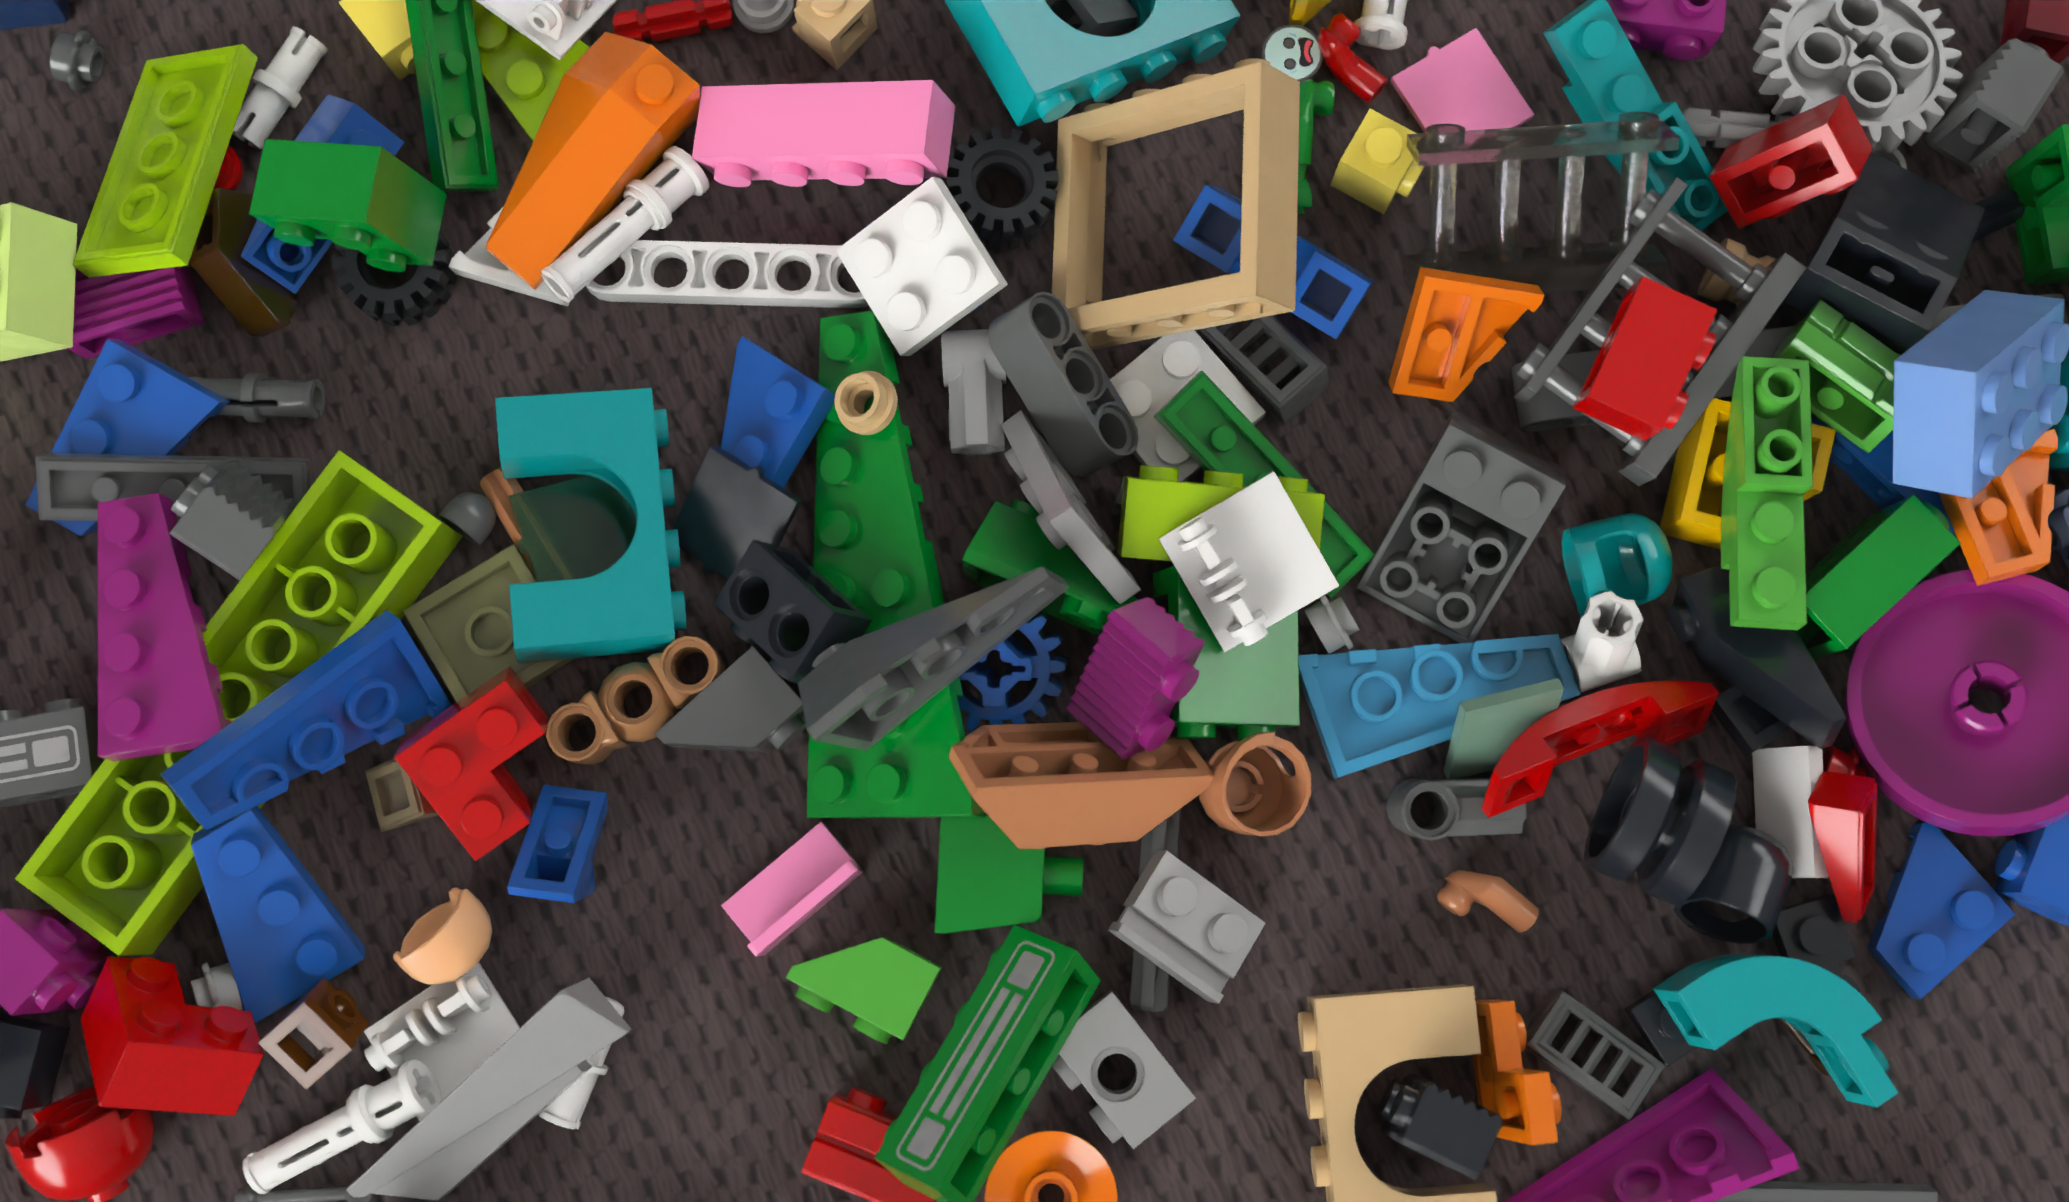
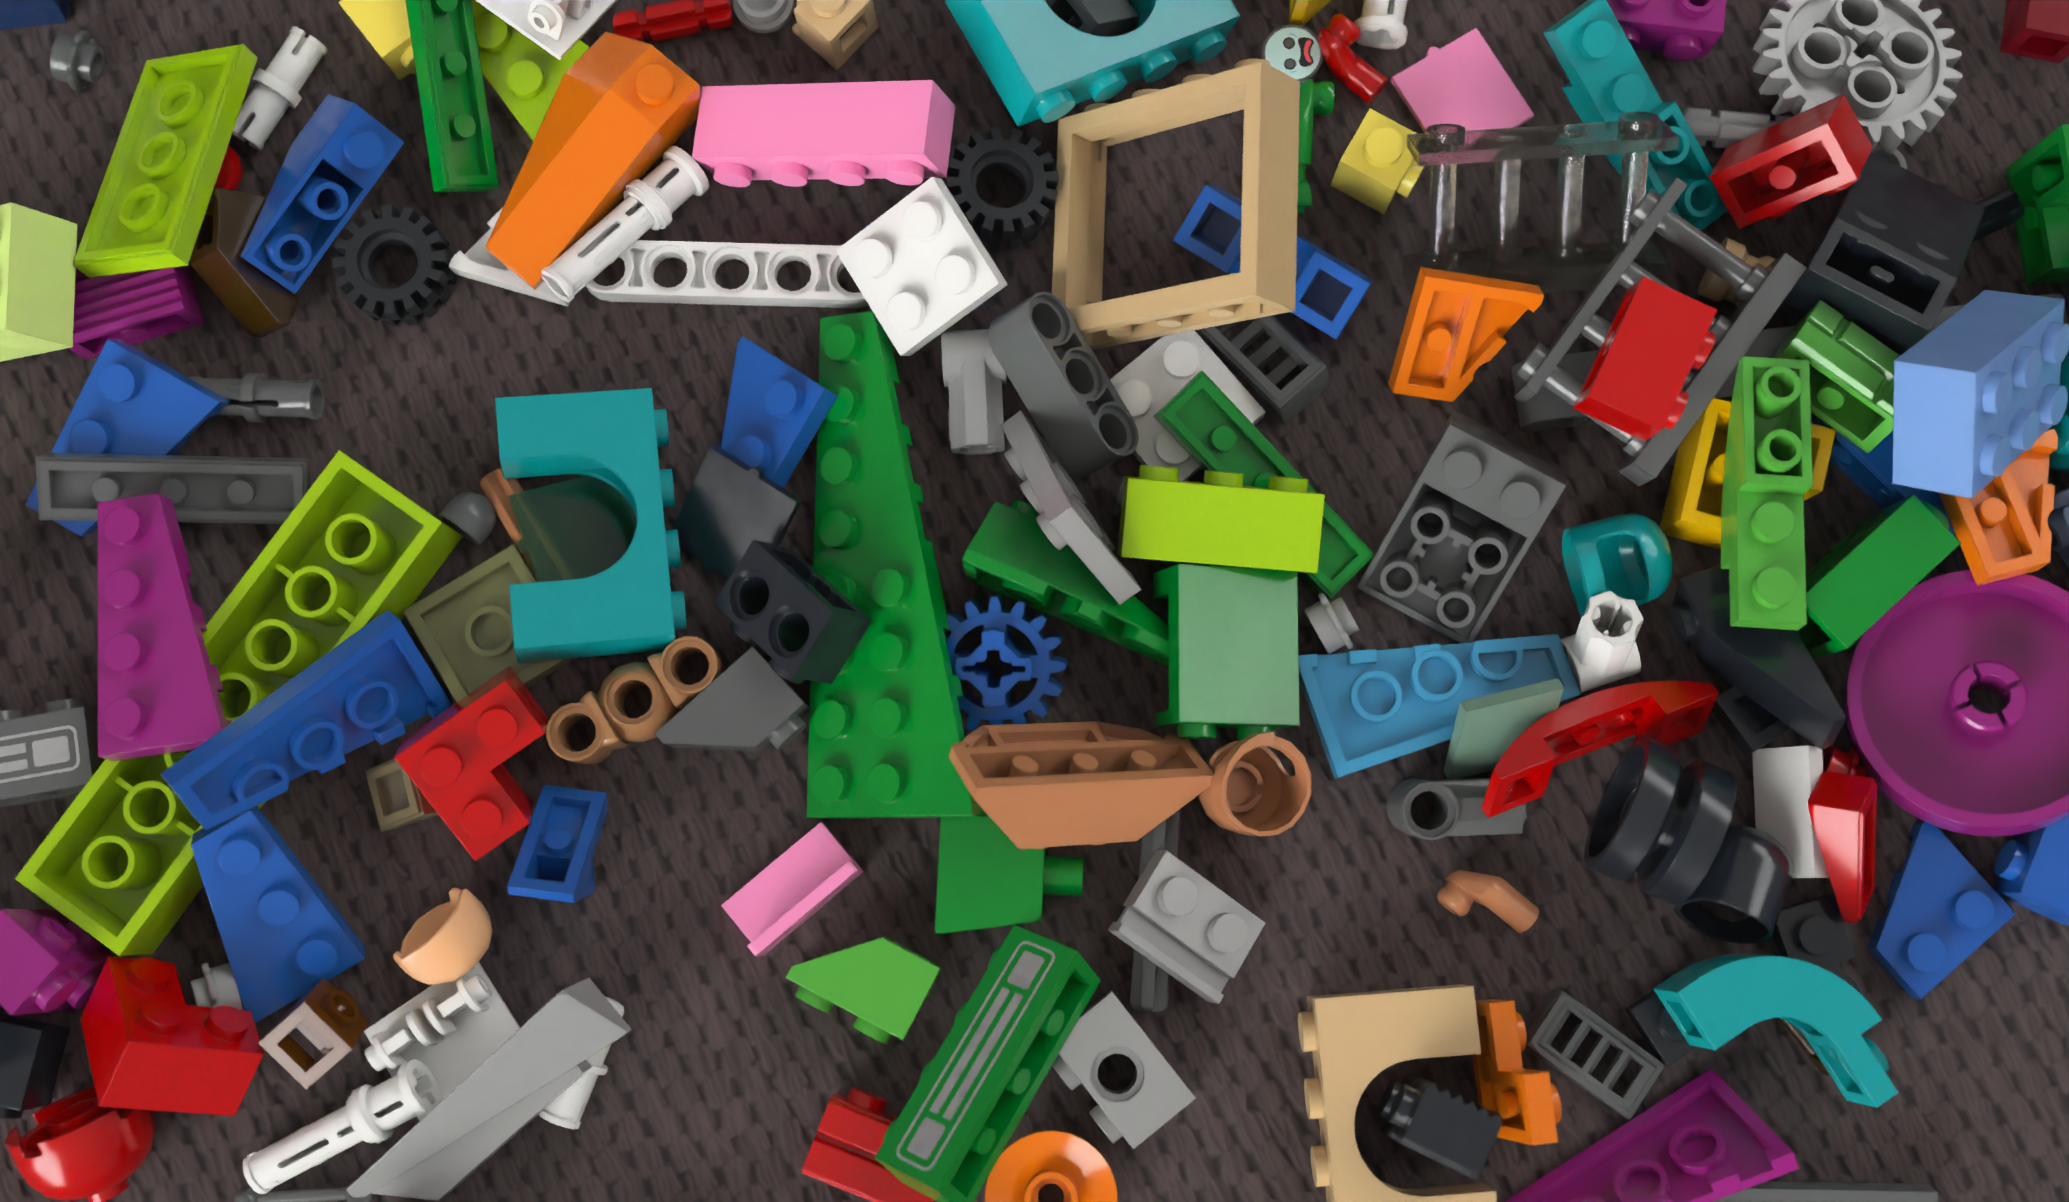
dark grey brick [169,460,295,580] -> none
green brick [249,139,447,272] -> none
dark grey wedge [798,567,1070,751] -> none
tan plate [834,371,898,435] -> none
magenta brick [1066,597,1204,760] -> none
white hinge [1158,471,1339,652] -> none
dark grey brick [1924,38,2064,173] -> none

